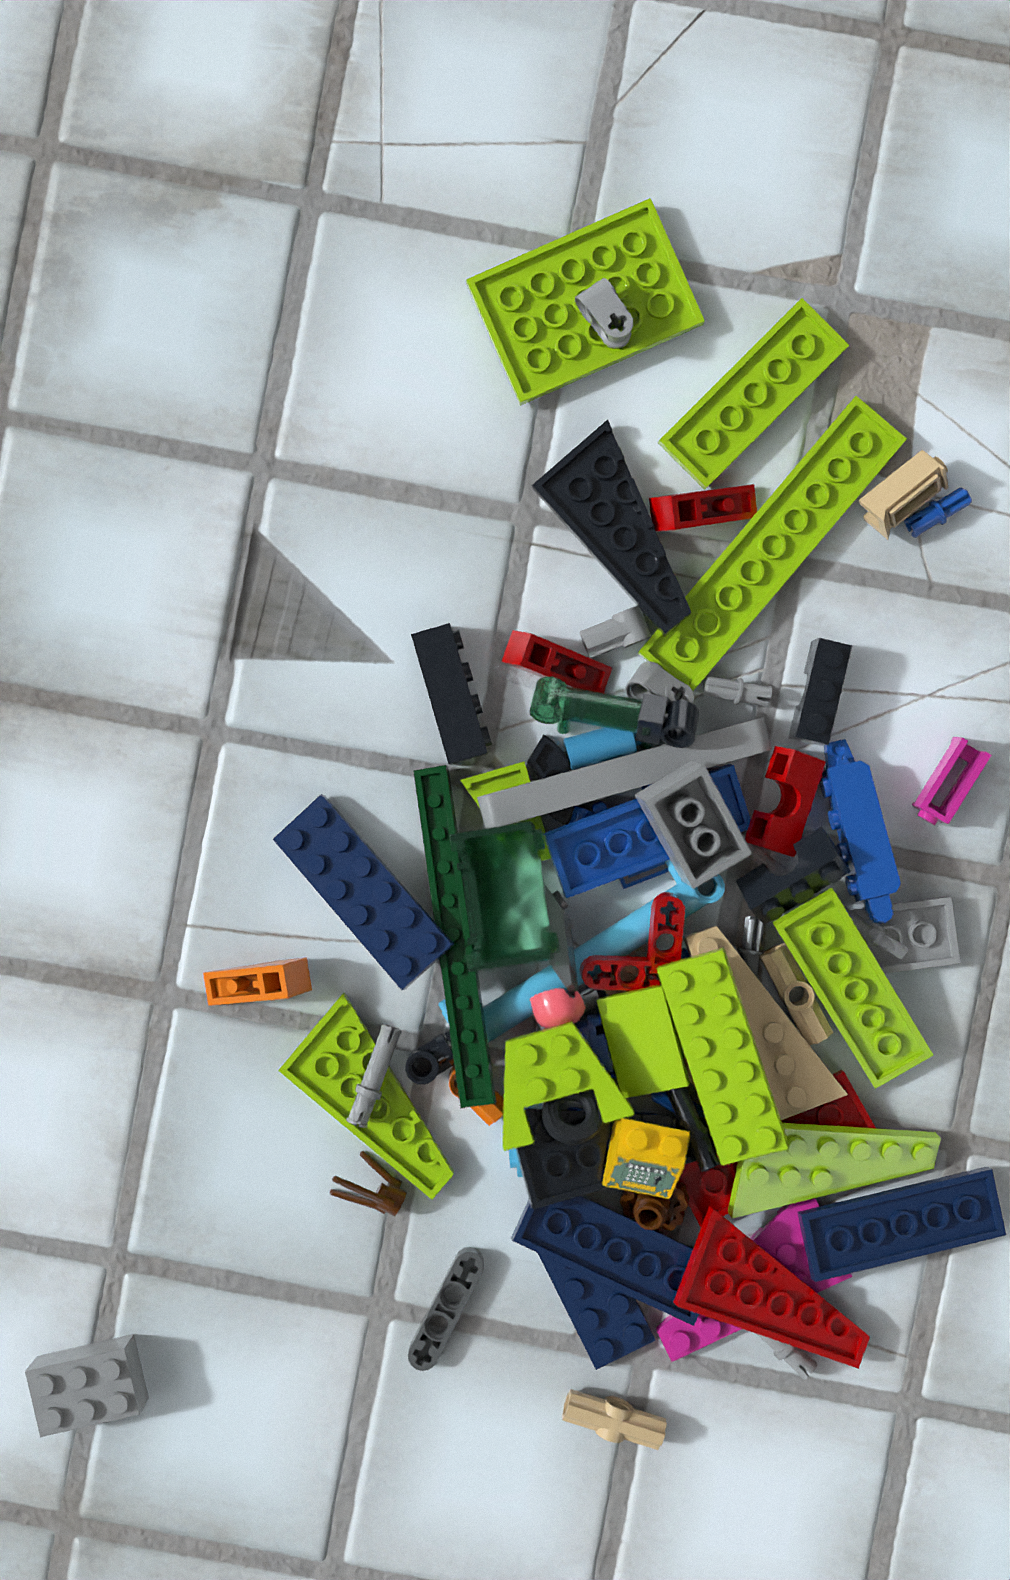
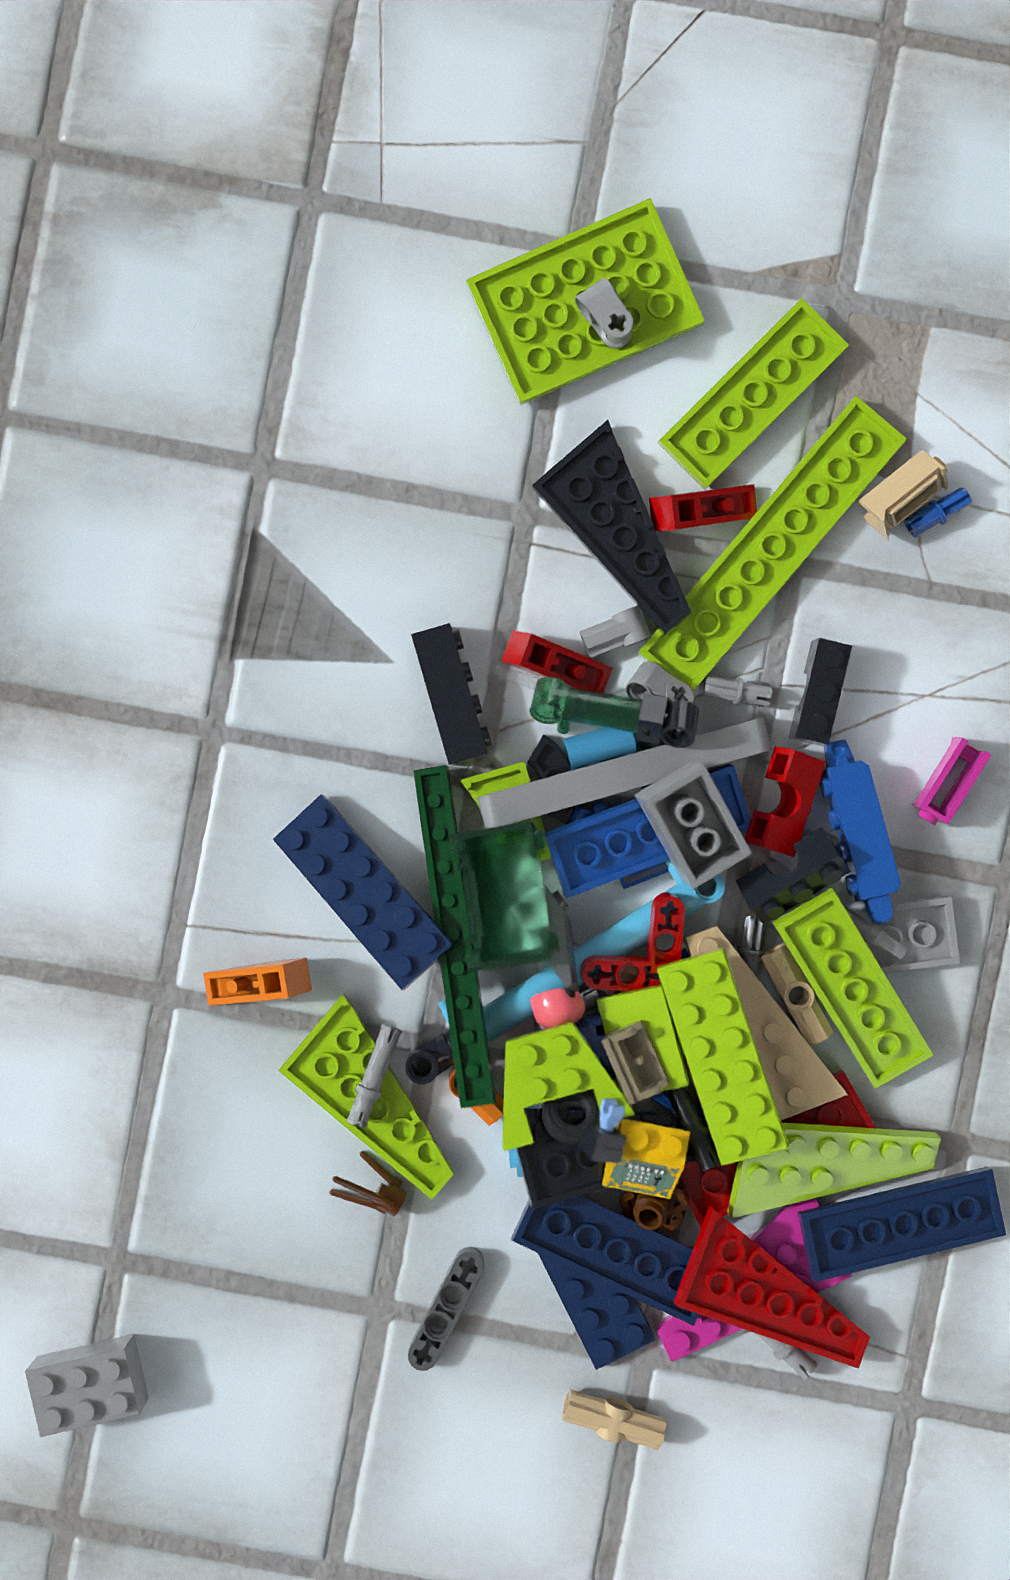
none -> black piece [578,1098,626,1164]
none -> dark tan hinge [602,1020,670,1105]

